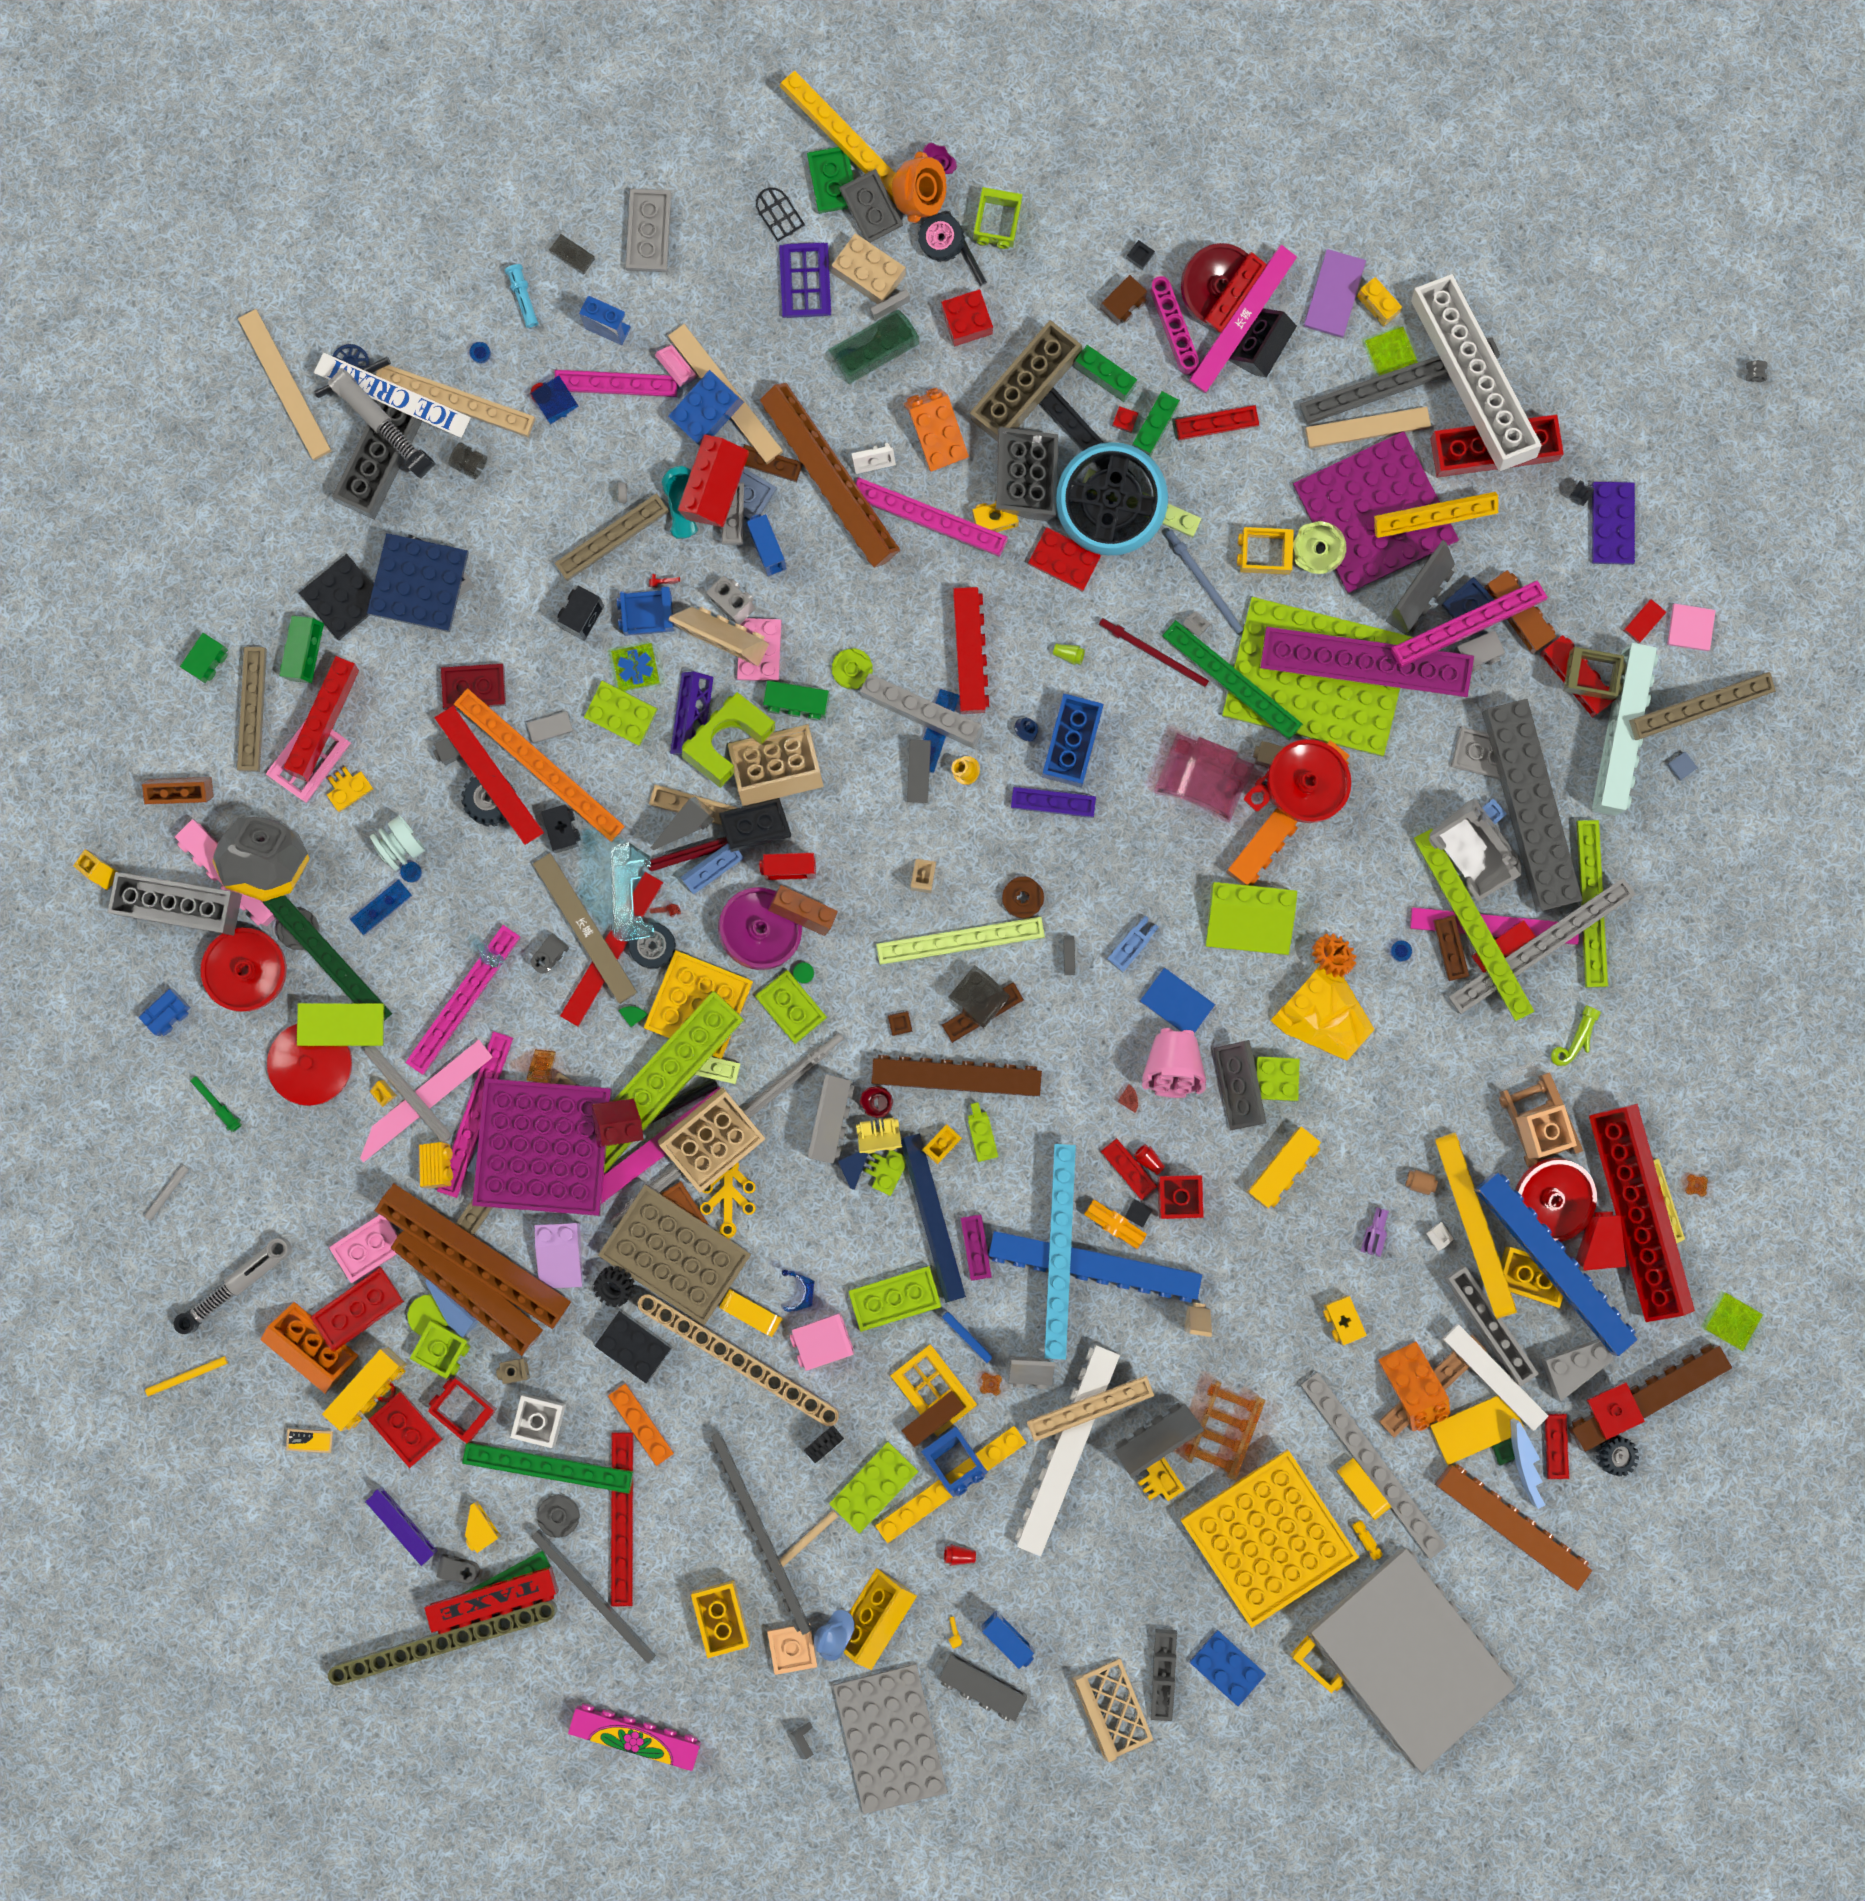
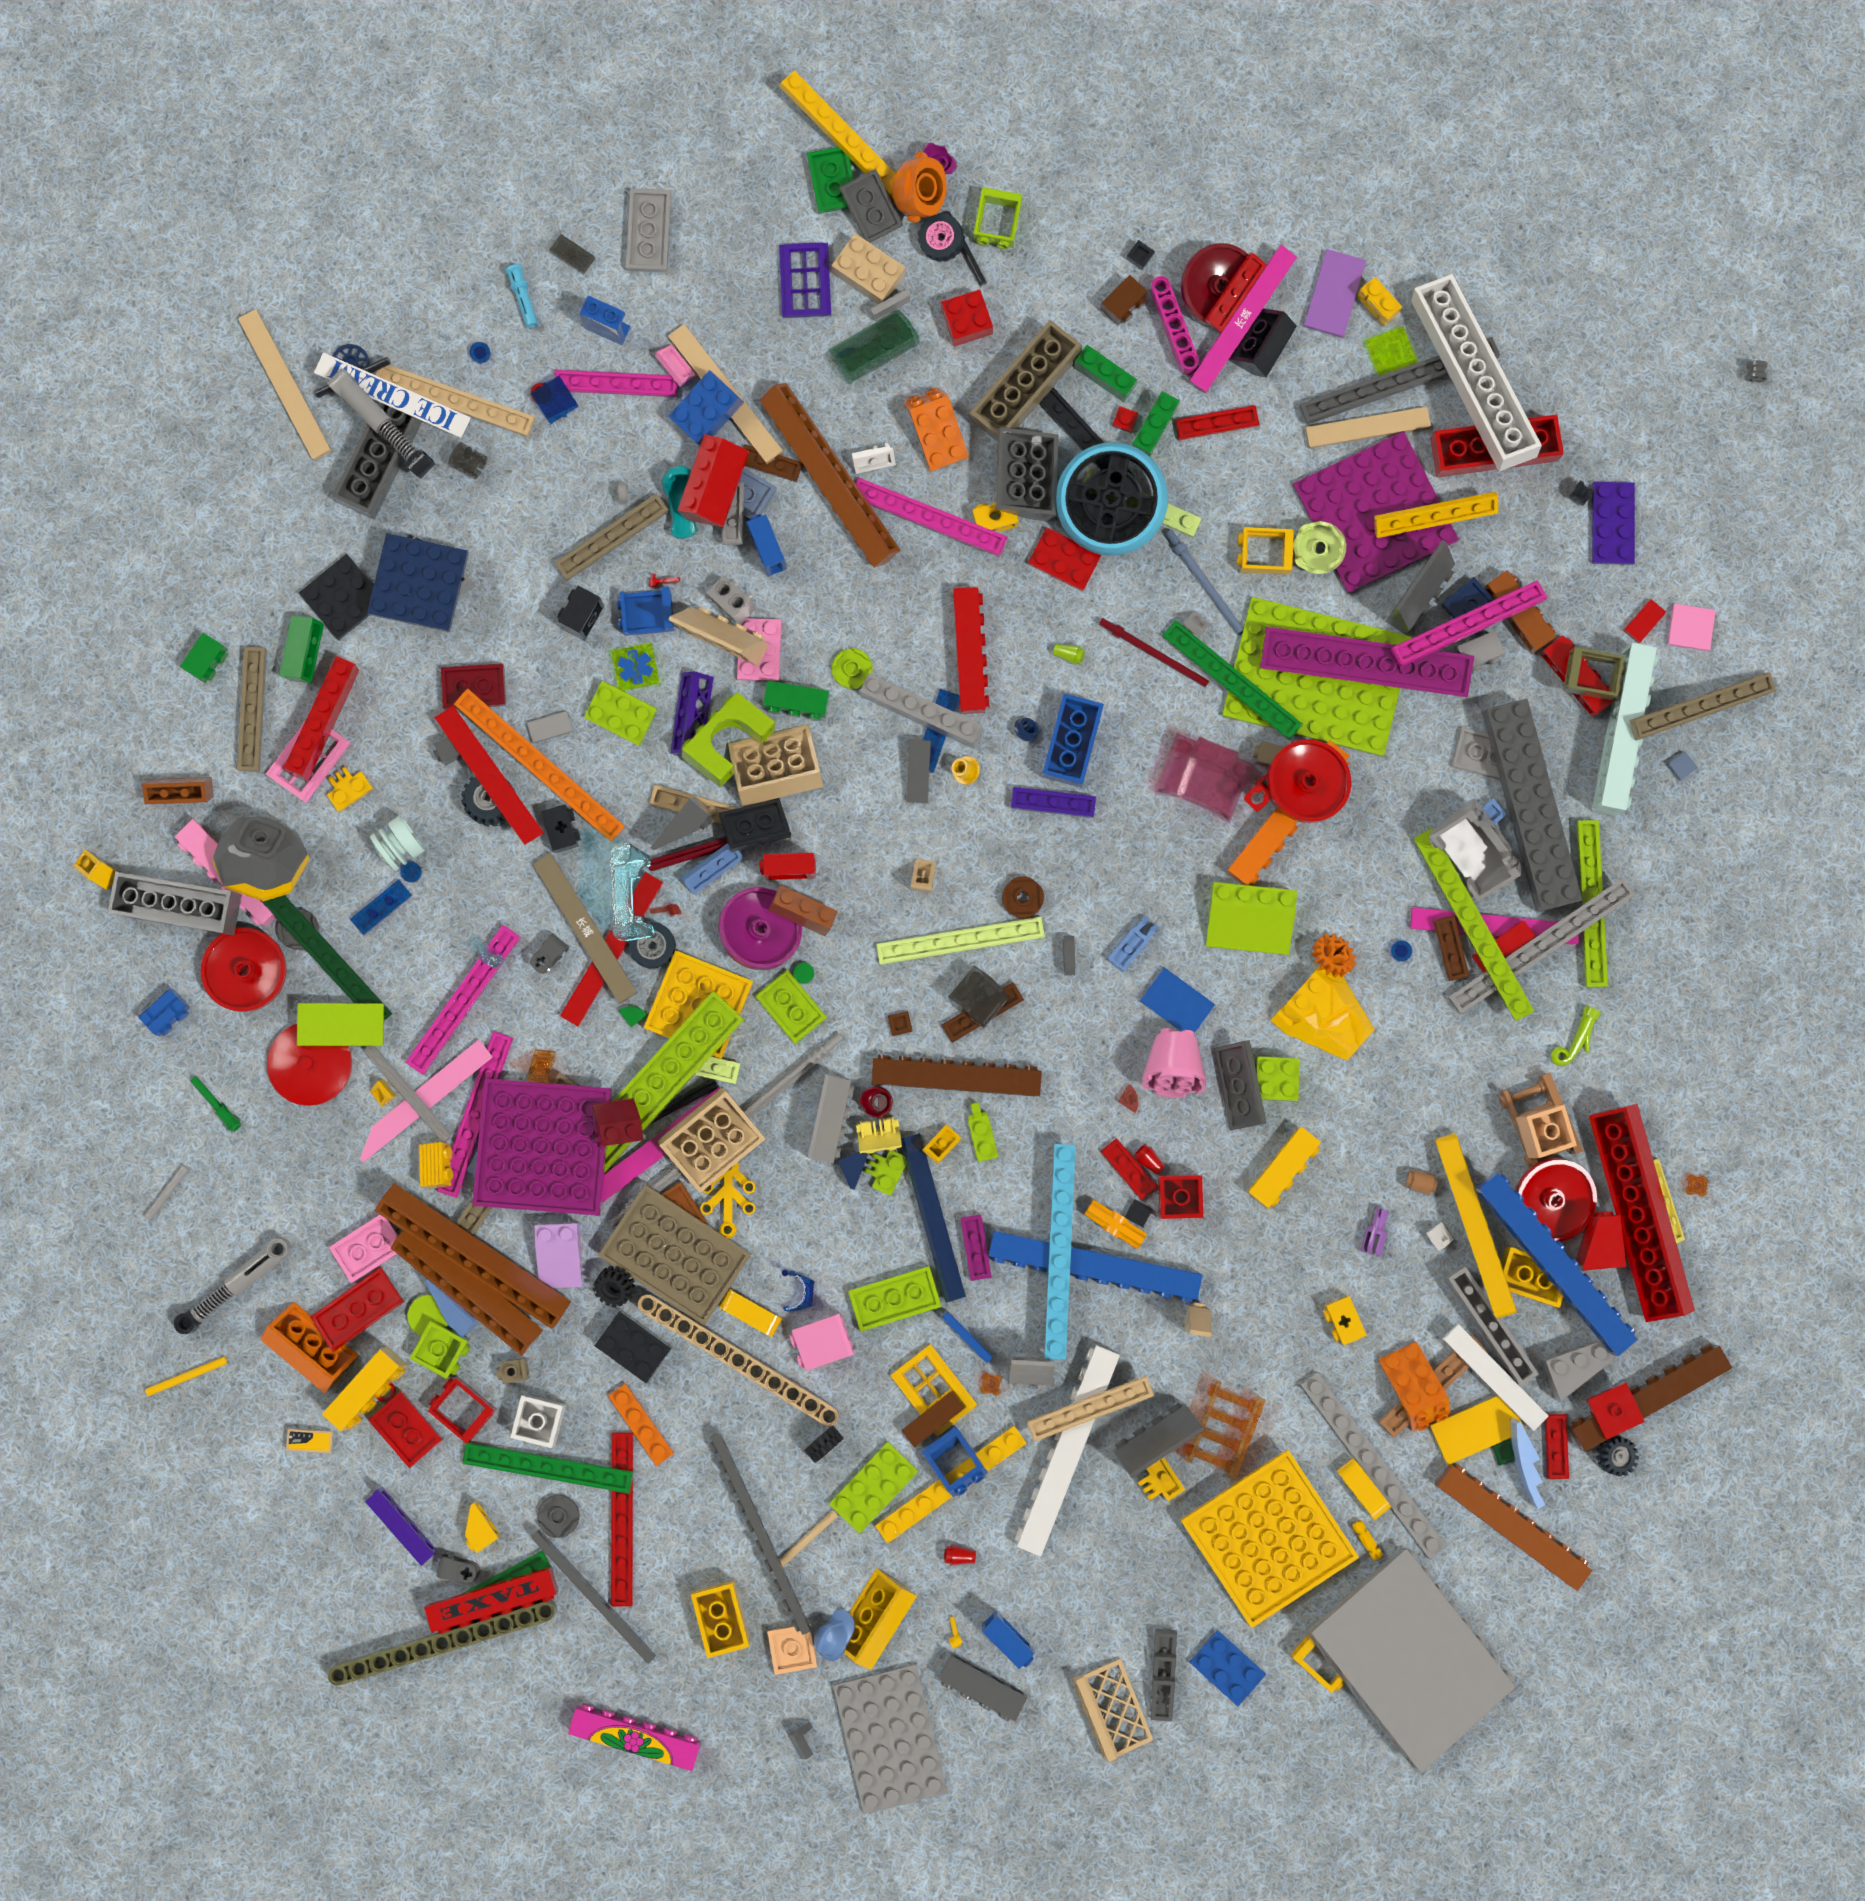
black window [756,187,805,242] -> none
clear neon green tile [1704,1293,1763,1351] -> none

